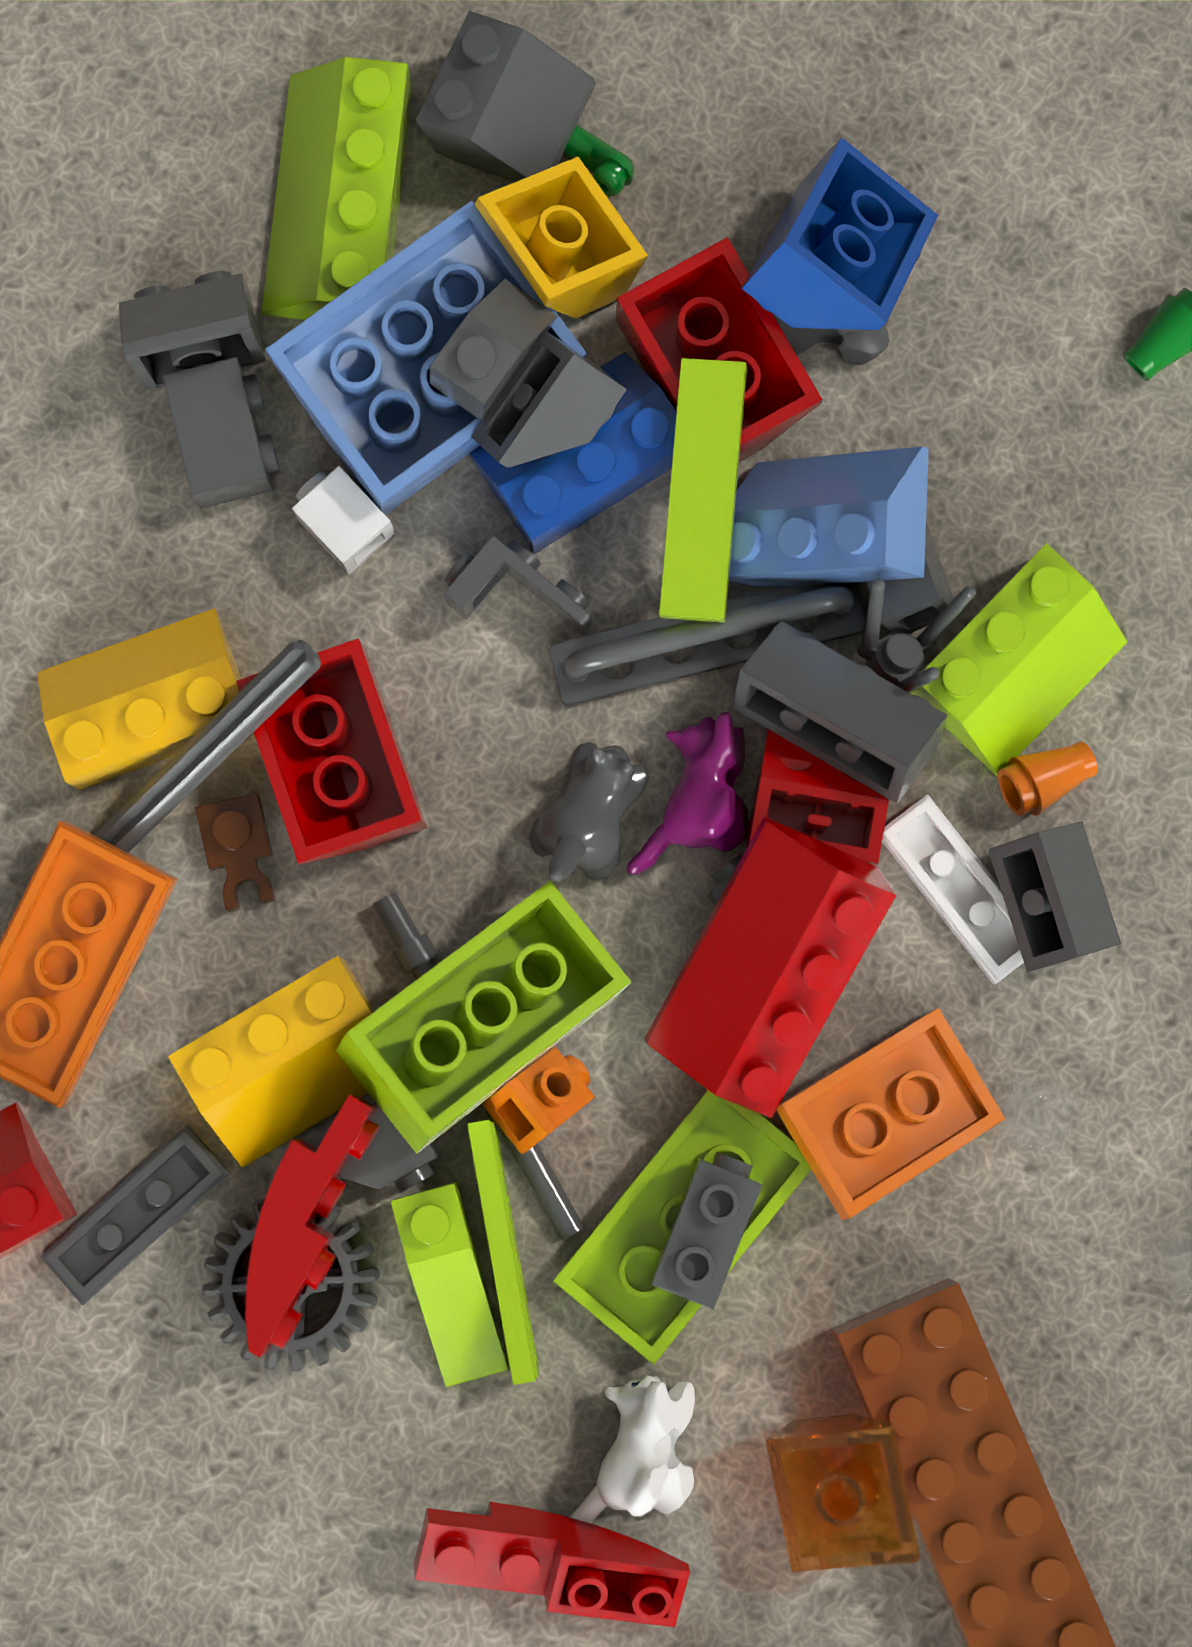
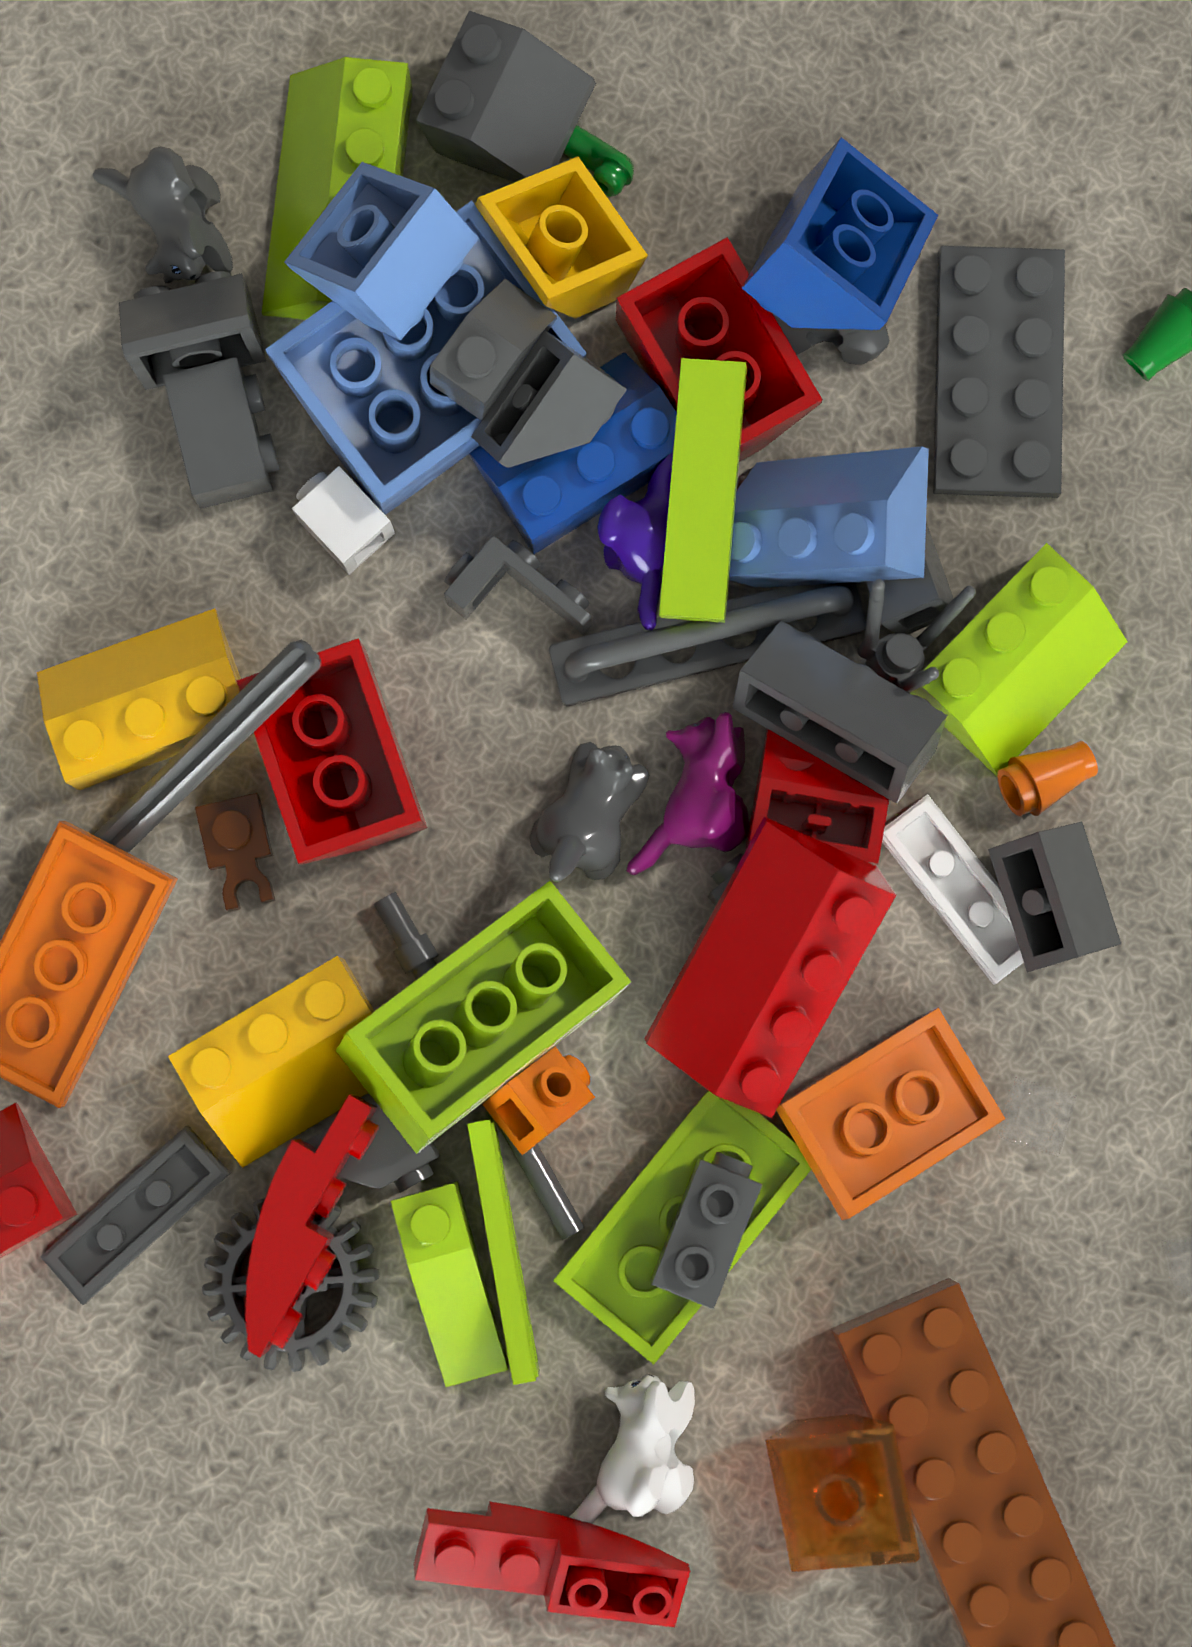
none -> dark grey animal [93,146,233,284]
none -> medium blue slope [285,162,479,340]
none -> dark purple animal [597,453,673,630]
none -> dark grey plate [933,245,1065,498]

